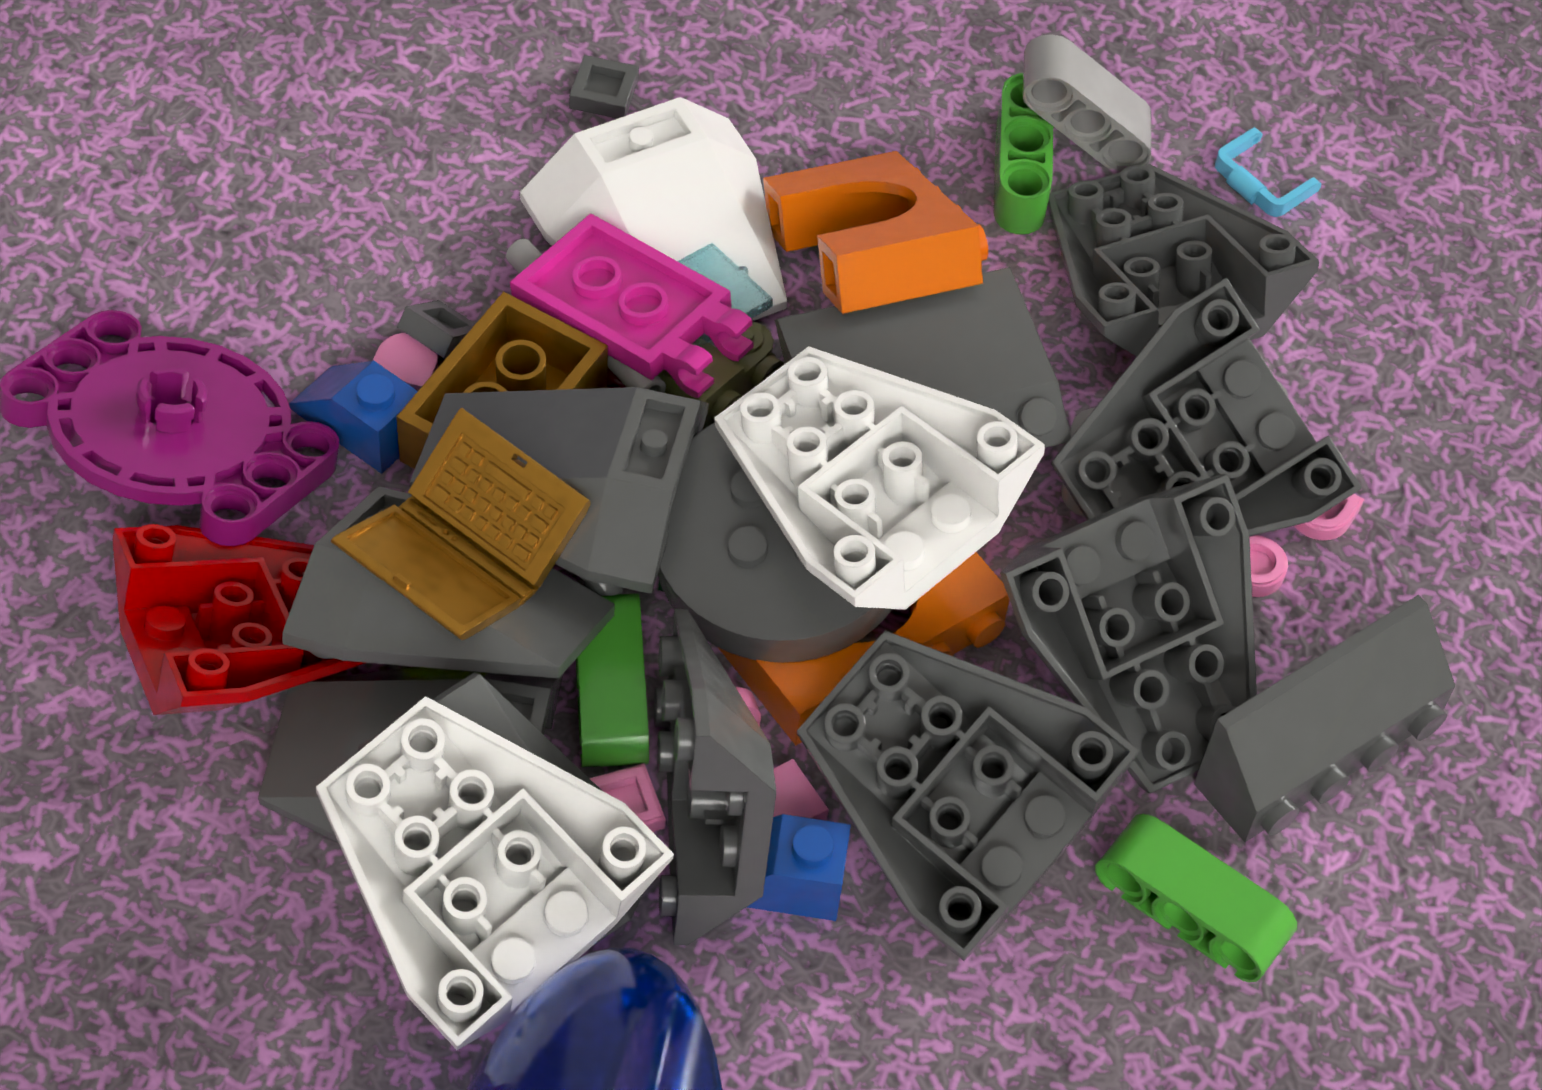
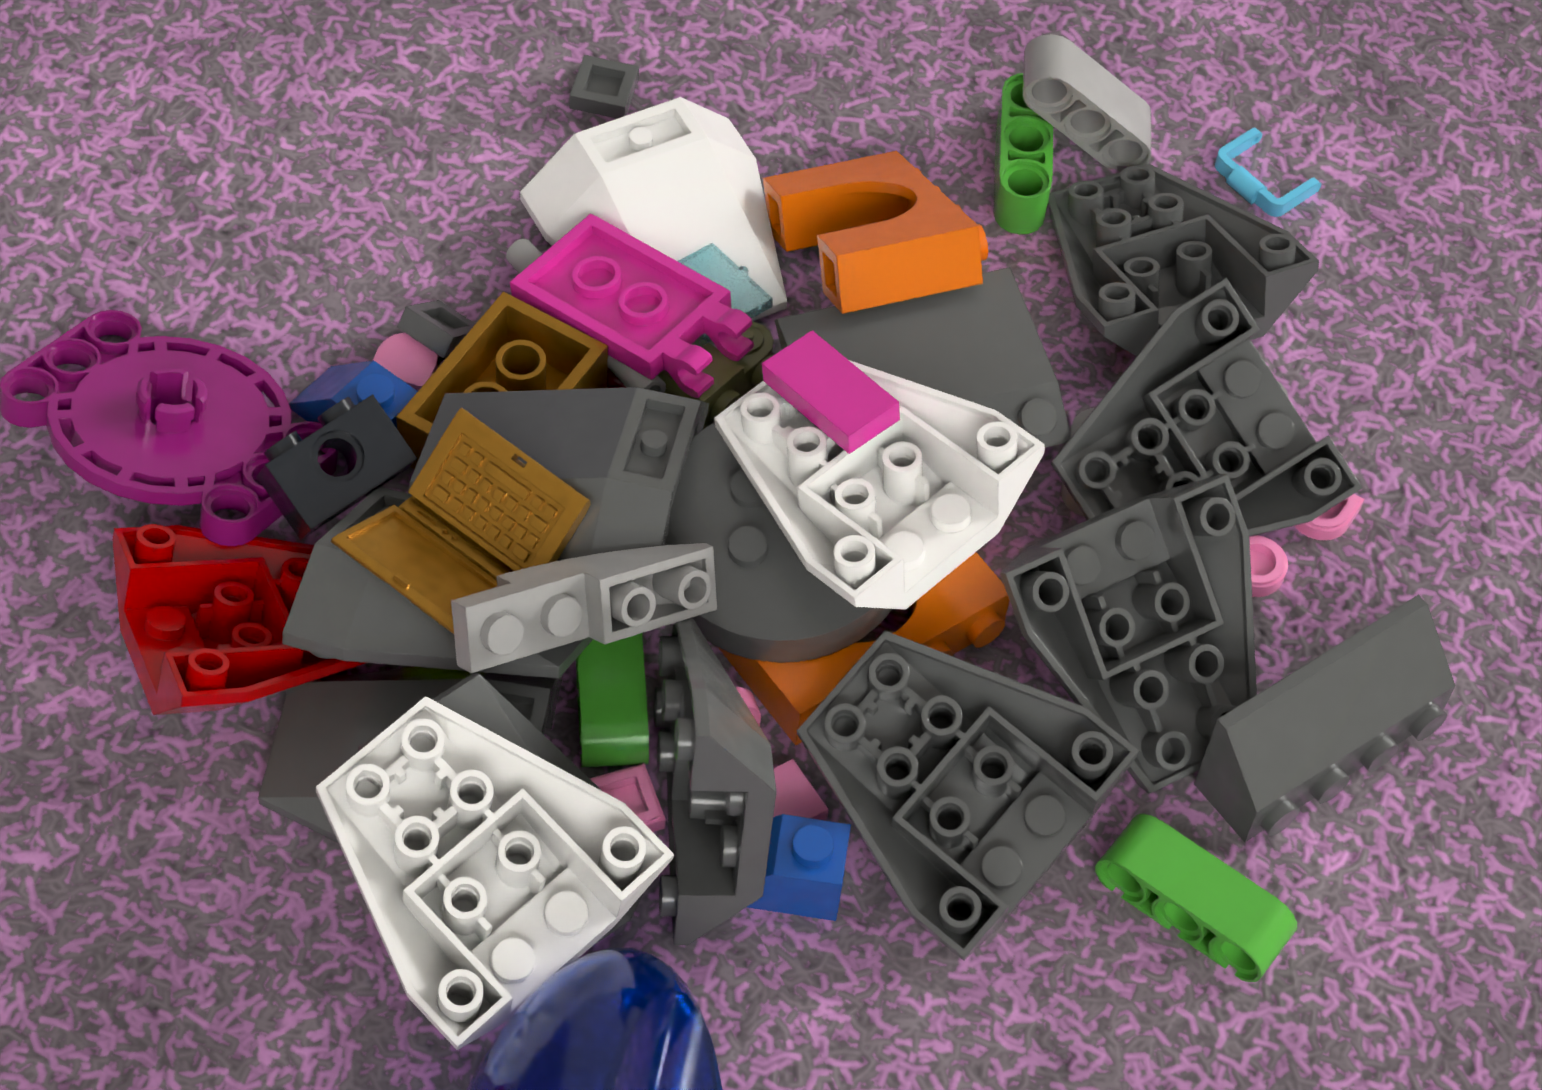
none -> black brick [256,394,418,540]
none -> light grey slope [451,543,717,673]
none -> dark pink tile [762,330,900,454]

